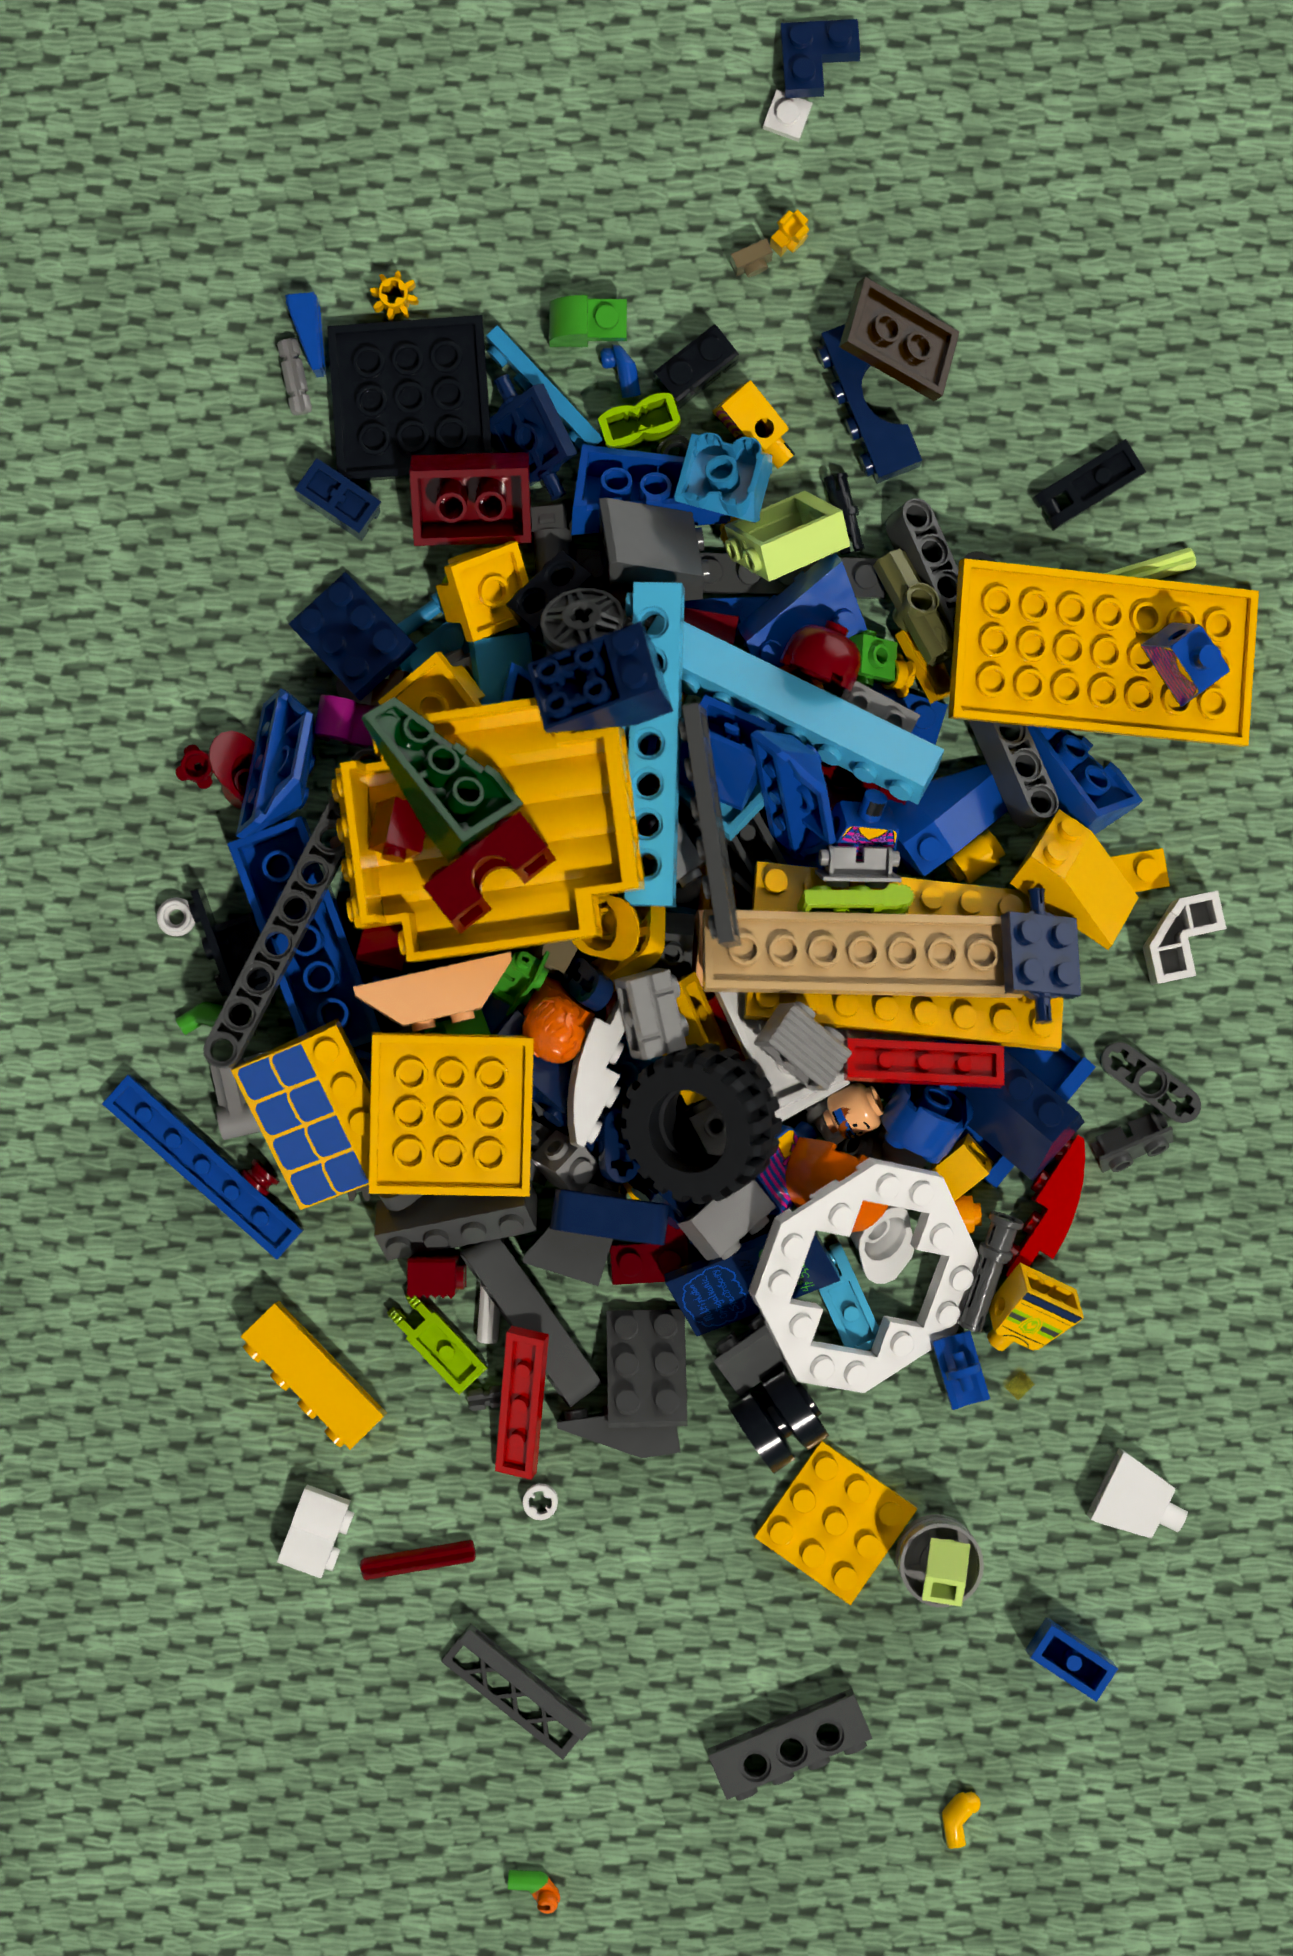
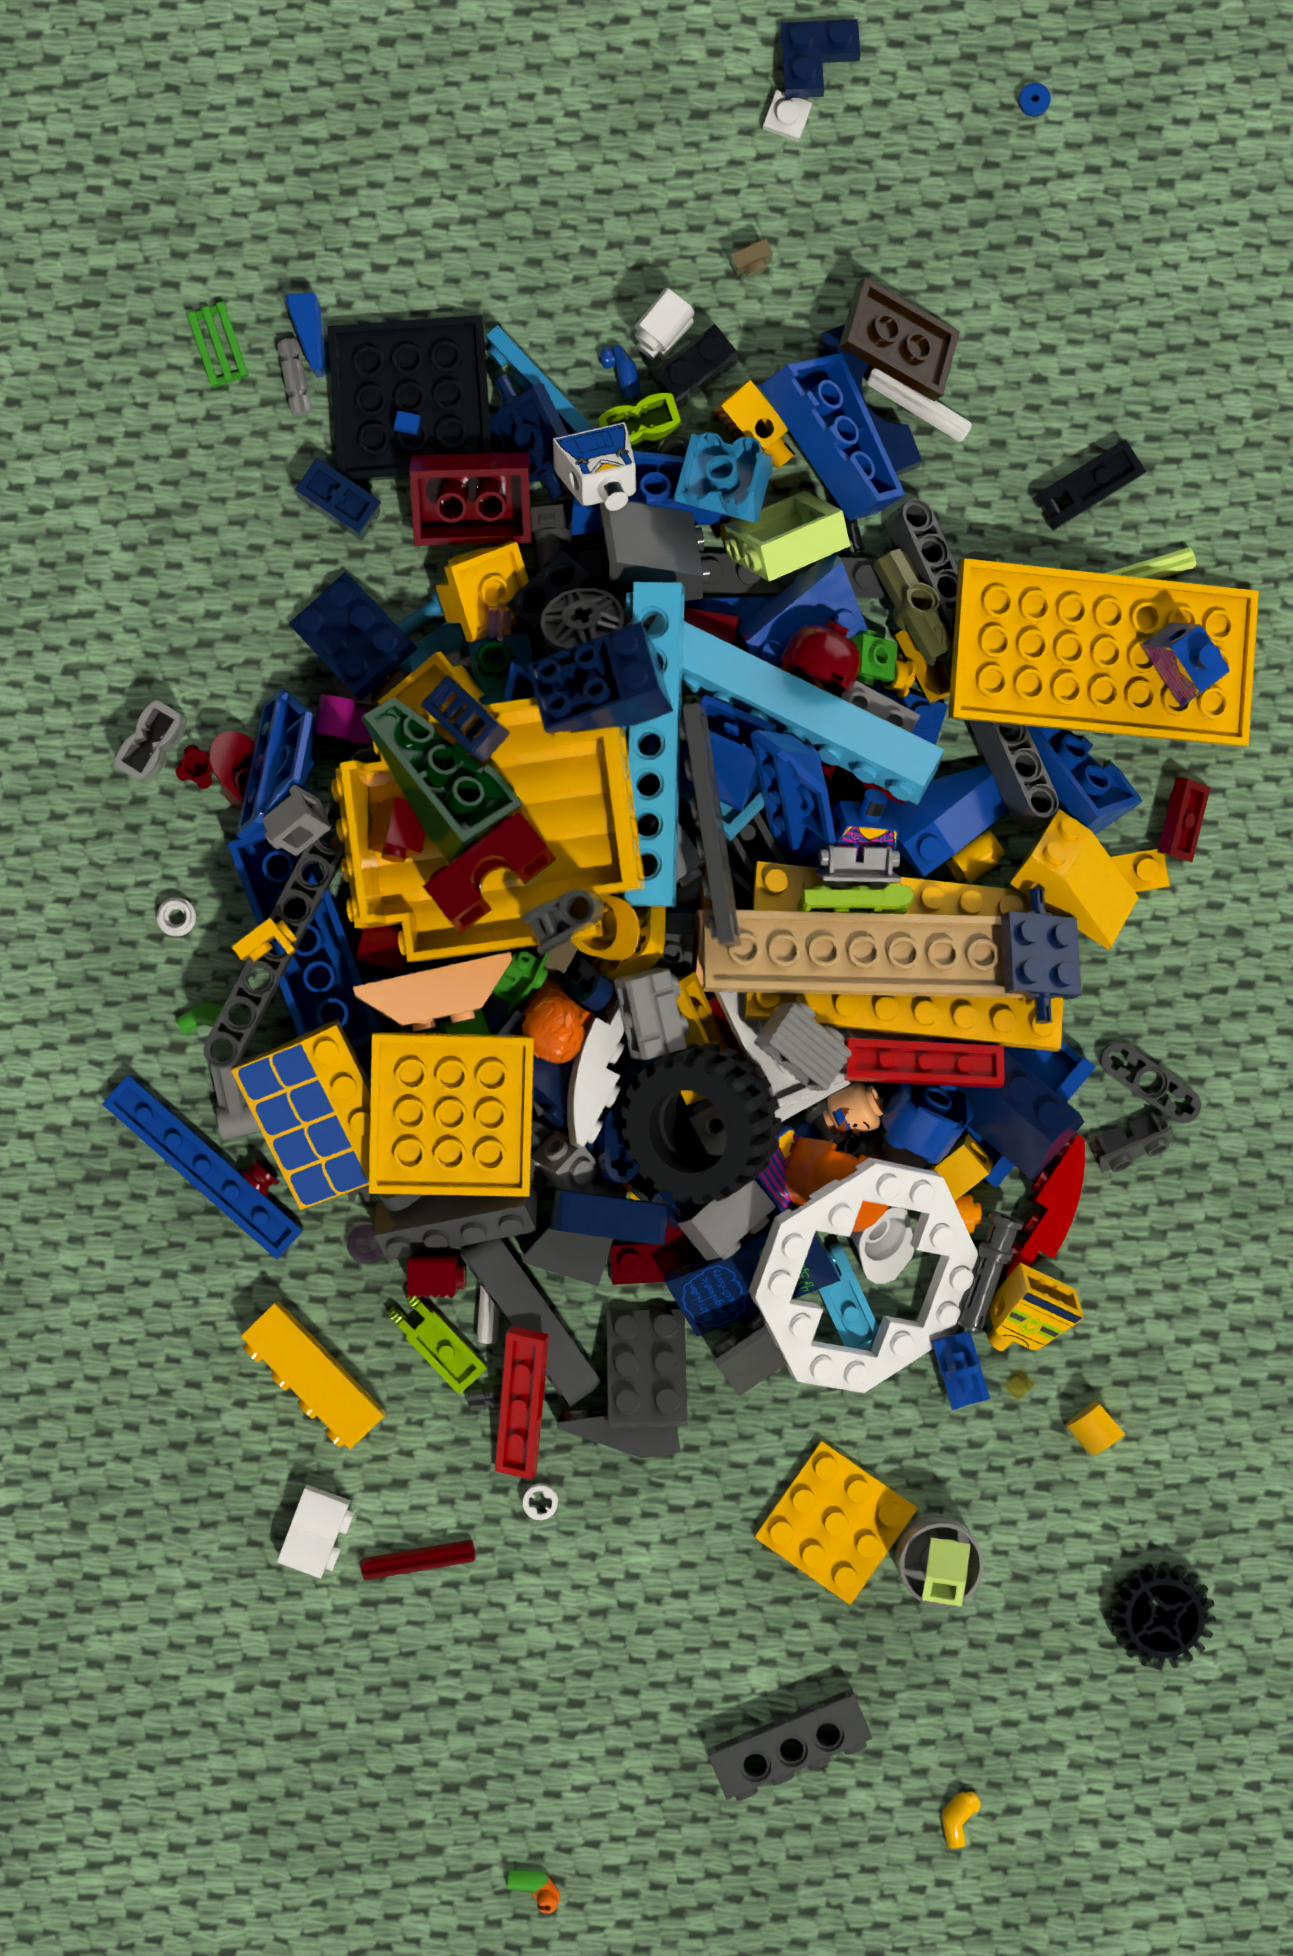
black bracket [188,888,280,1037] -> none
yellow gear [370,270,419,322] -> none
dark grey fence [441,1623,593,1760] -> none
bright green brick [549,295,627,347] -> none
black wheel [727,1367,830,1474] -> none
yellow plate [770,209,810,257] -> none
blue brick [1025,1617,1118,1702] -> none
white torso [1086,1448,1188,1538] -> none
white brick [1143,890,1226,985] -> none
none -> light grey brick [115,700,187,785]
none -> bright green tile [187,301,249,388]
none -> yellow bracket [232,918,297,962]
none -> light grey brick [262,784,331,856]
none -> clear purple plate [347,1224,383,1264]
none -> blue piece [394,411,421,435]
none -> dark blue slope [421,675,510,762]
none -> dark green plate [475,639,515,678]
none -> plate [487,602,512,642]
none -> dark grey piece [521,889,604,954]
none -> torso [553,422,636,511]
none -> white brick [635,288,695,360]
none -> blue wedge [759,353,905,521]
none -> white axle [867,368,972,442]
none -> blue piece [1018,83,1051,117]
none -> yellow brick [1065,1400,1125,1456]
none -> black gear [1108,1561,1216,1669]
none -> dark red plate [1157,777,1211,863]

